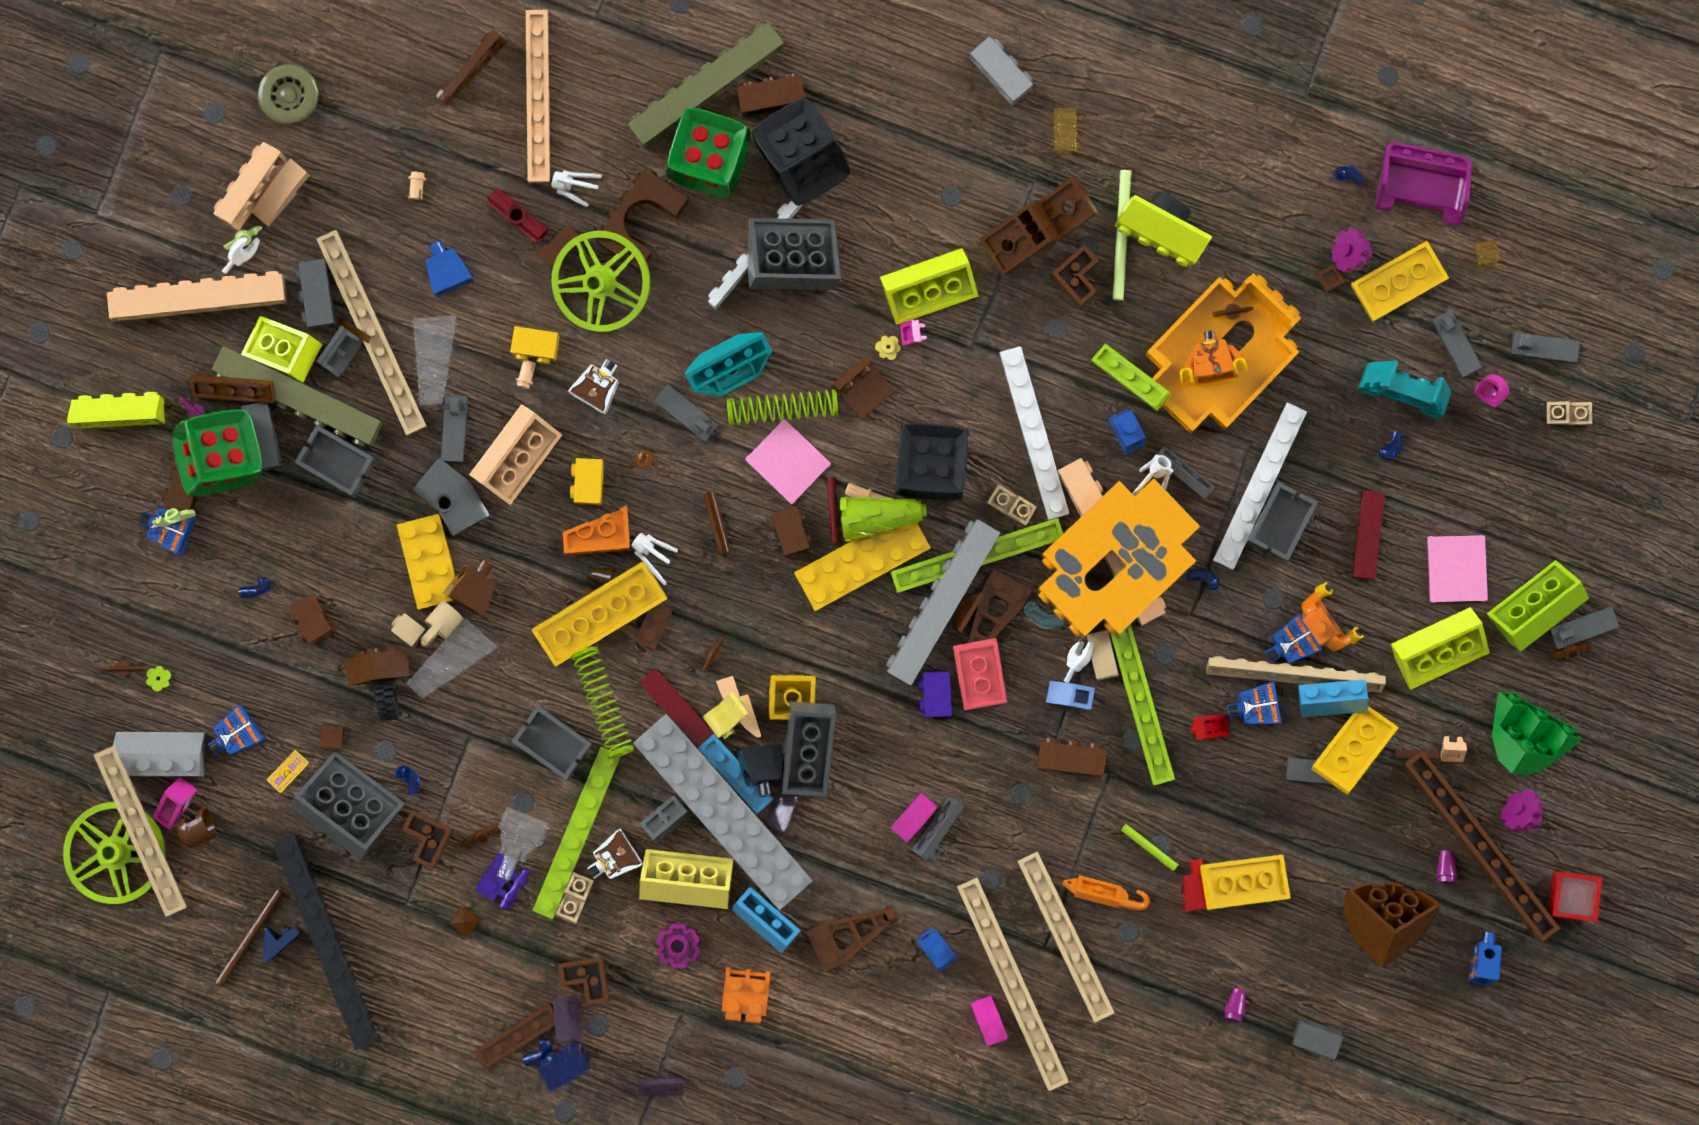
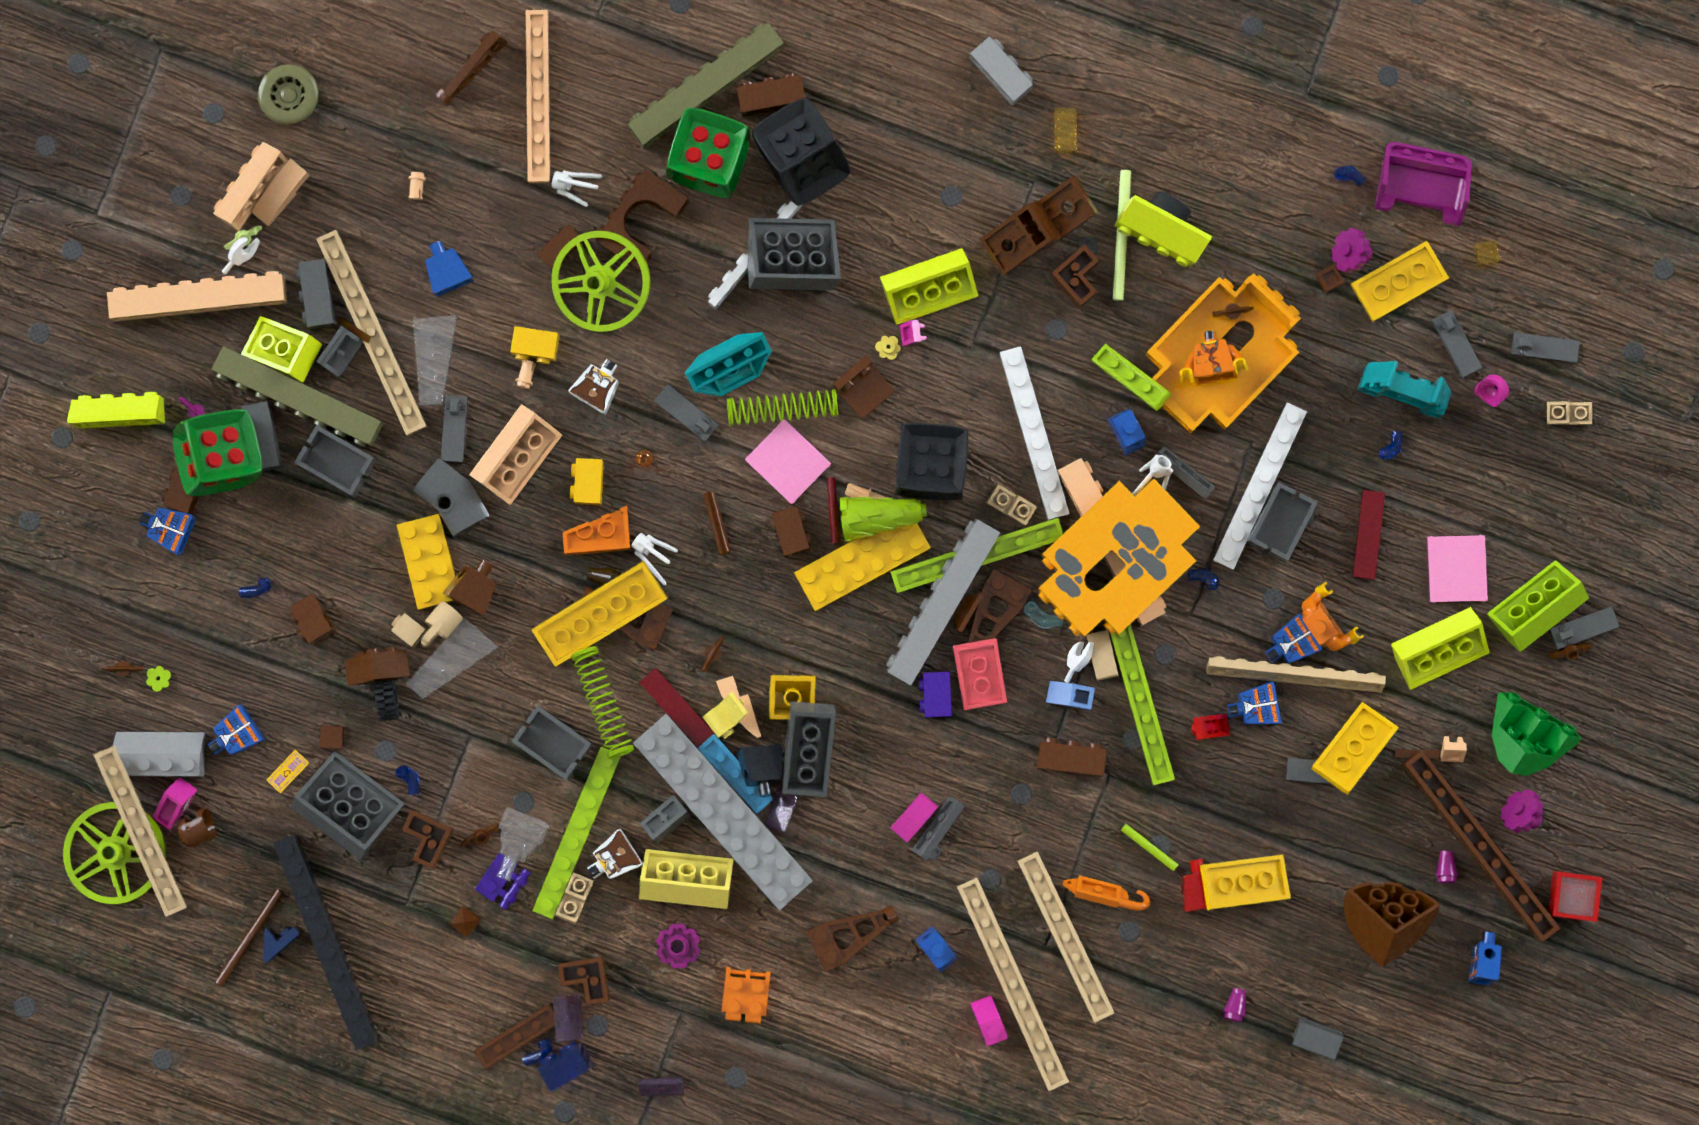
yellowish green piece [152,508,196,527] -> none
reddish brown tile [189,374,276,404] -> none
dark red piece [486,188,548,244] -> none
dark azure brick [732,887,800,954] -> none
dark azure brick [1299,679,1368,717] -> none

